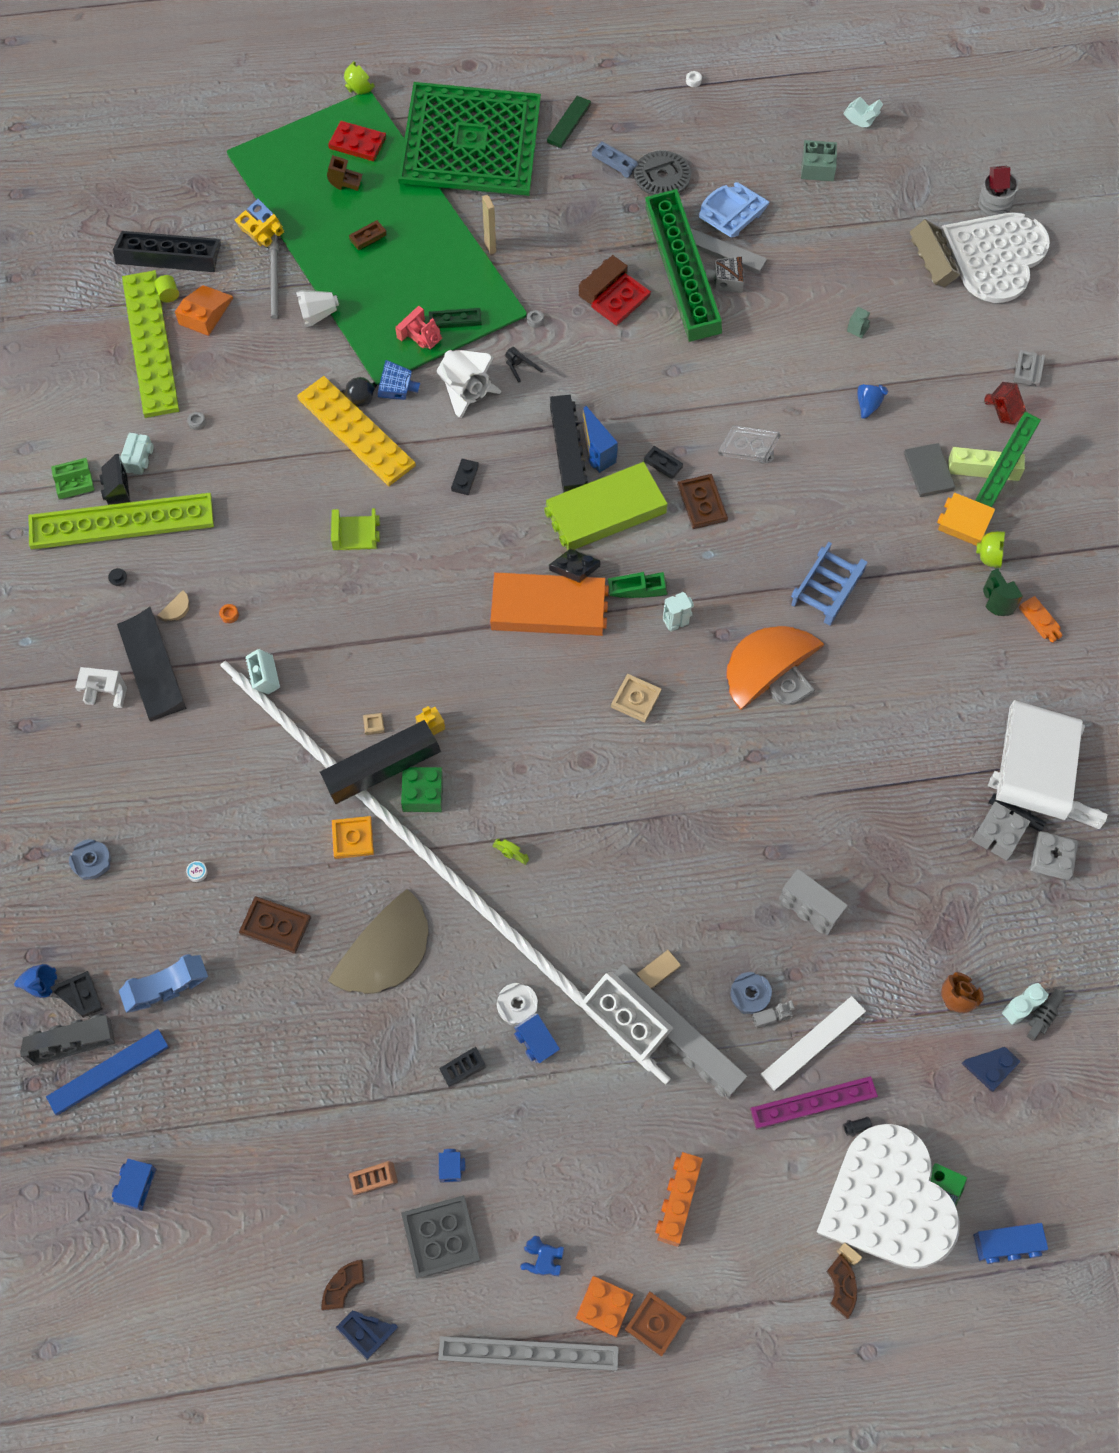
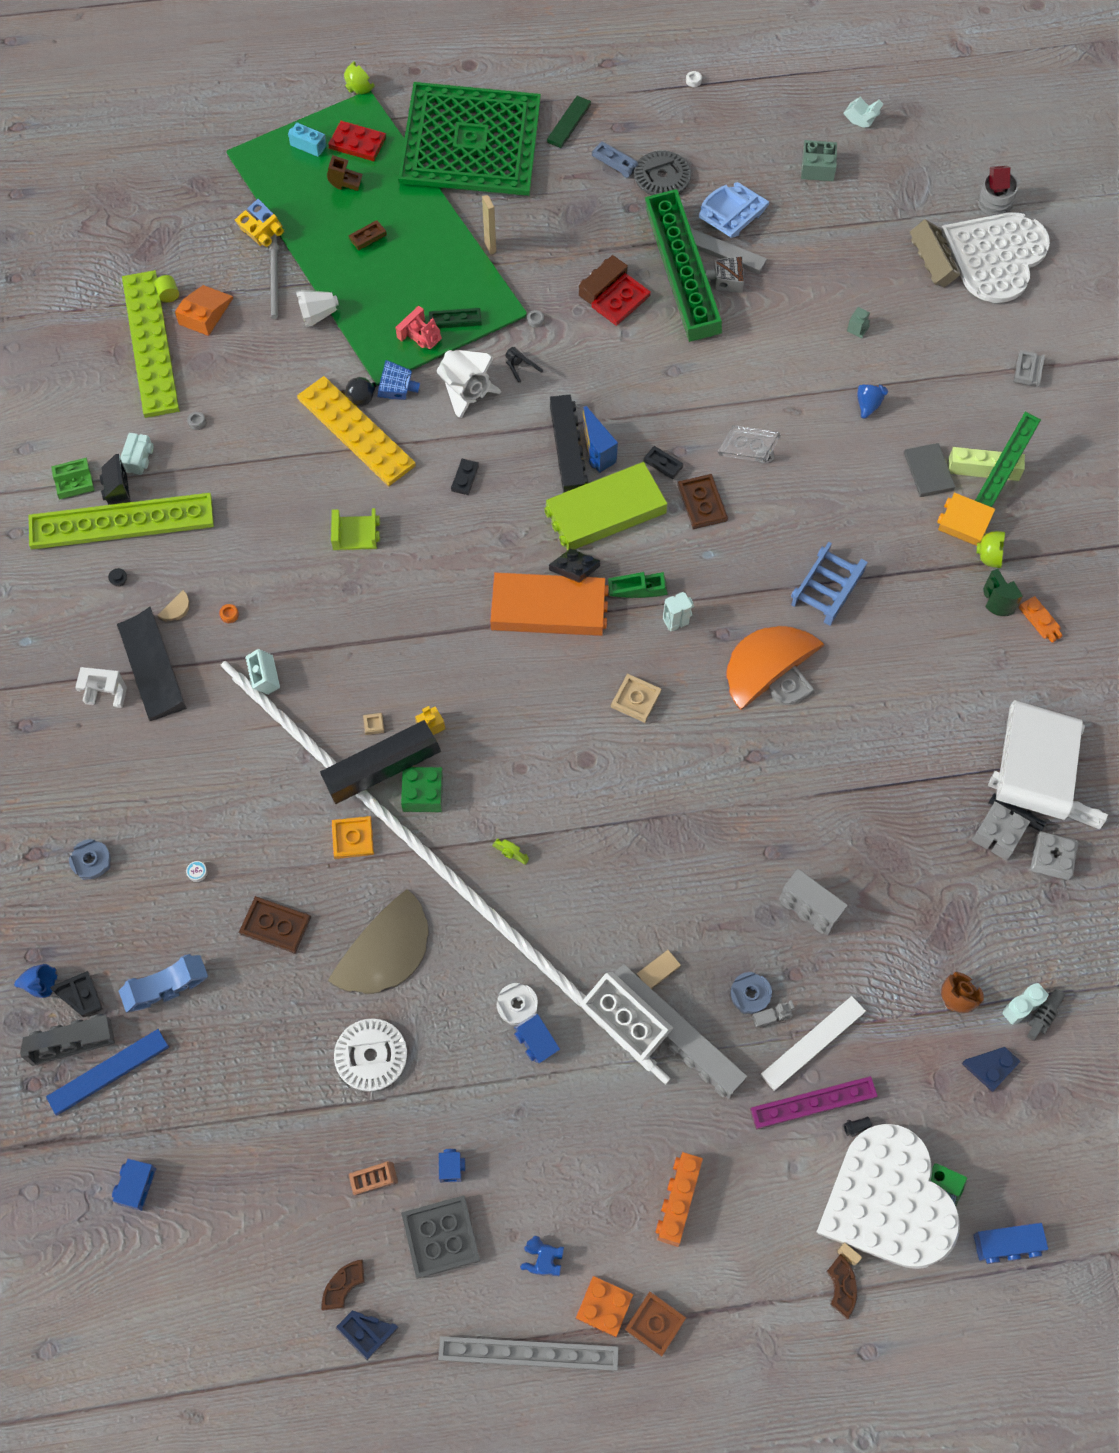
black arch [113,231,221,273] -> none
black slope [439,1047,486,1087] -> none
clear red brick [984,382,1026,425] -> none
none -> medium azure brick [288,123,327,157]
none -> white piece [334,1019,407,1091]

